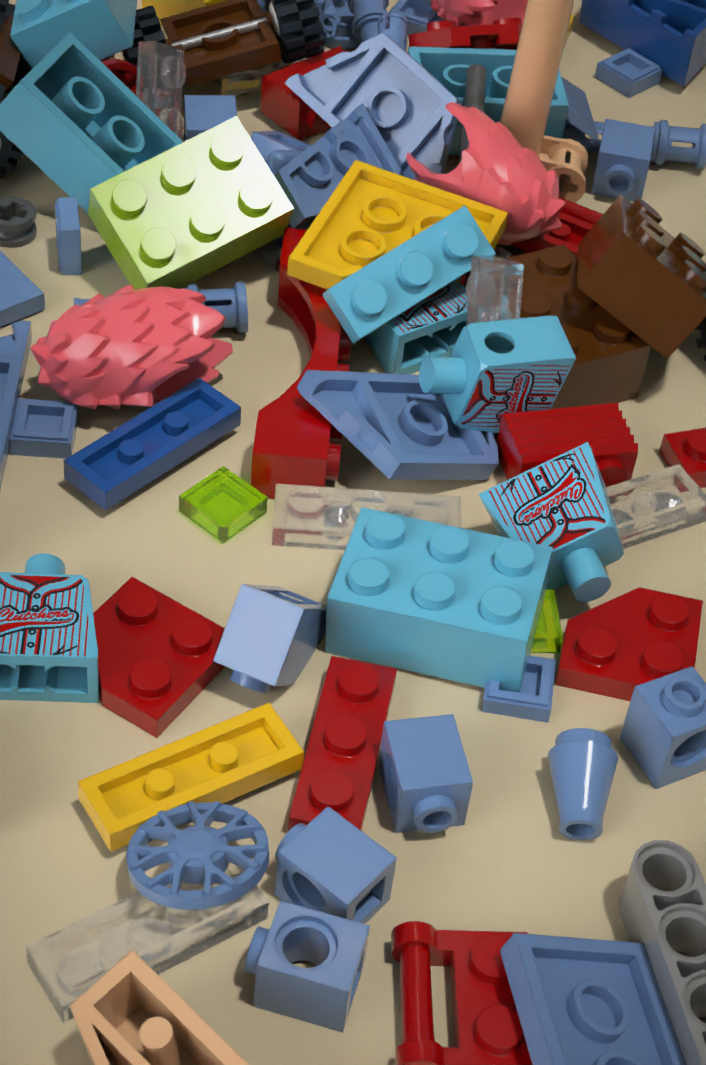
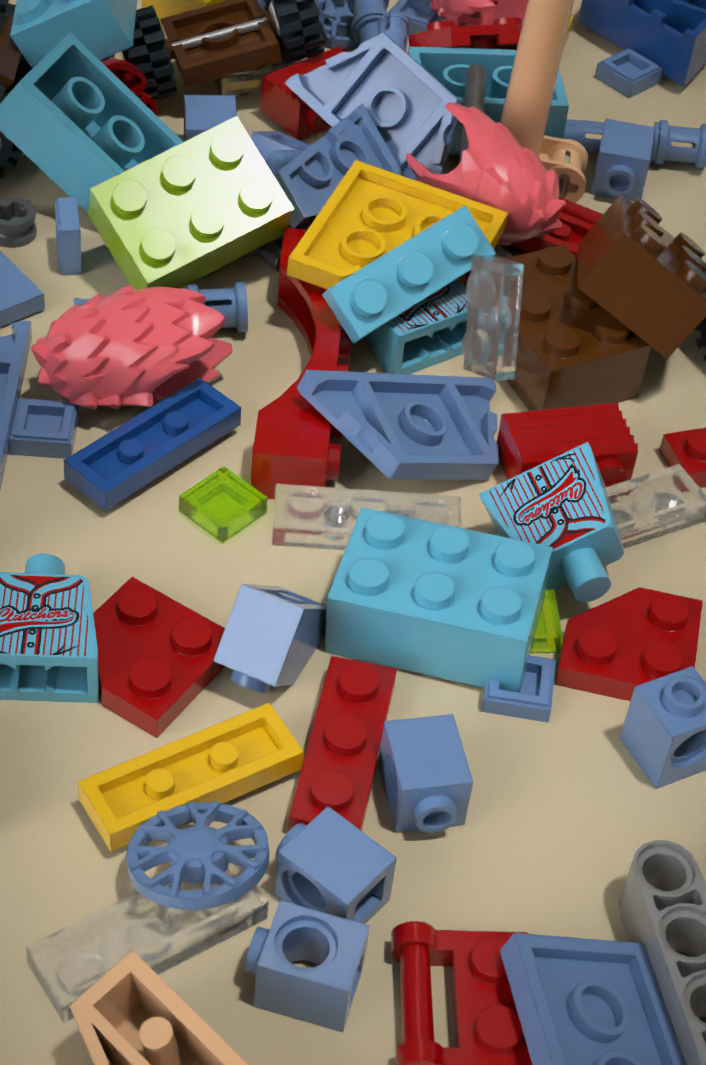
clear plate [136,41,186,138] -> none
medium azure torso [419,316,576,434] -> none
medium blue cone [548,728,618,840] -> none
sand blue sticker [561,76,600,142] -> none

